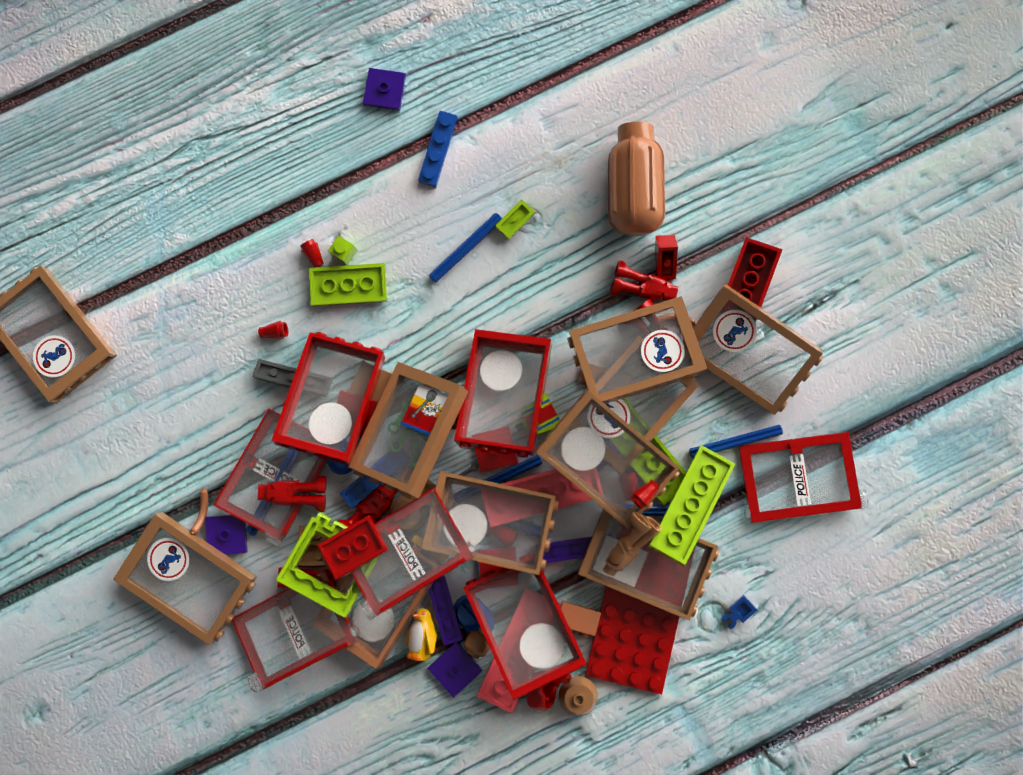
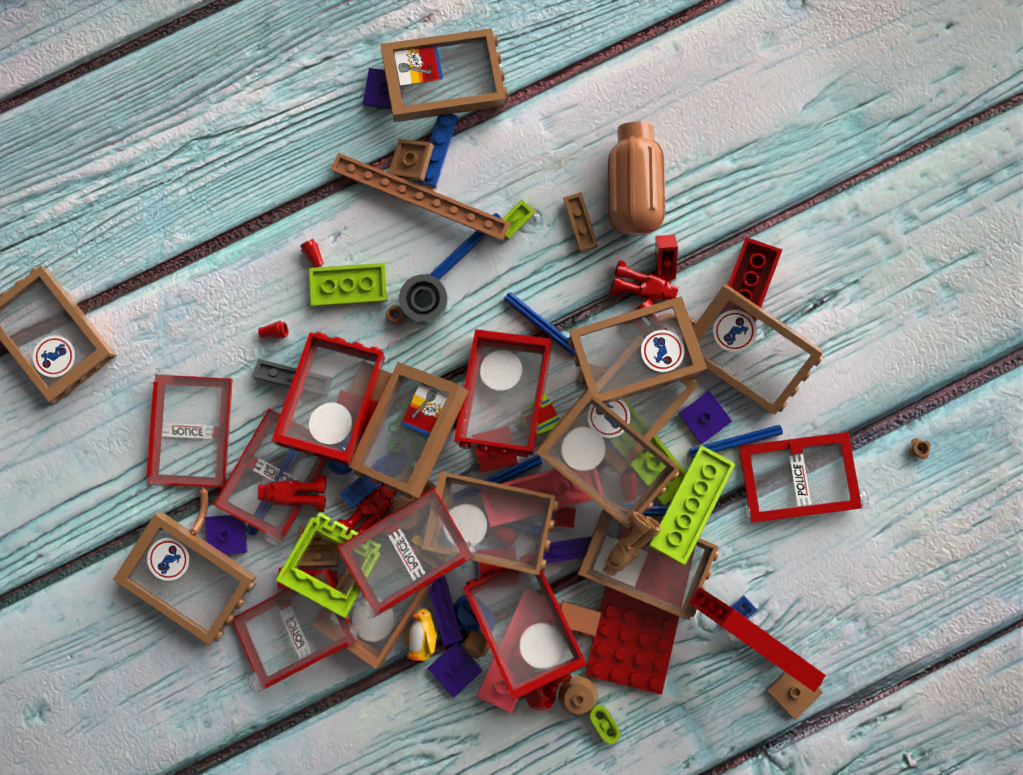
red tile [317,515,389,581] -> none
lime brick [328,235,357,265] -> none
red cone [630,479,660,510] -> none
none -> clear door [147,368,233,488]
none -> nougat plate [331,153,510,241]
none -> window [380,28,508,122]
none -> medium nougat plate [386,305,405,324]
none -> medium nougat plate [389,139,434,181]
none -> dark grey piece [399,273,448,326]
none -> blue axle [504,292,576,356]
none -> red plate [554,507,576,528]
none -> medium nougat plate [563,192,598,252]
none -> lime plate [590,705,621,744]
none -> dark purple plate [678,391,733,444]
none -> red window [689,587,826,693]
none -> medium nougat plate [766,671,823,720]
none -> medium nougat plate [909,438,931,459]

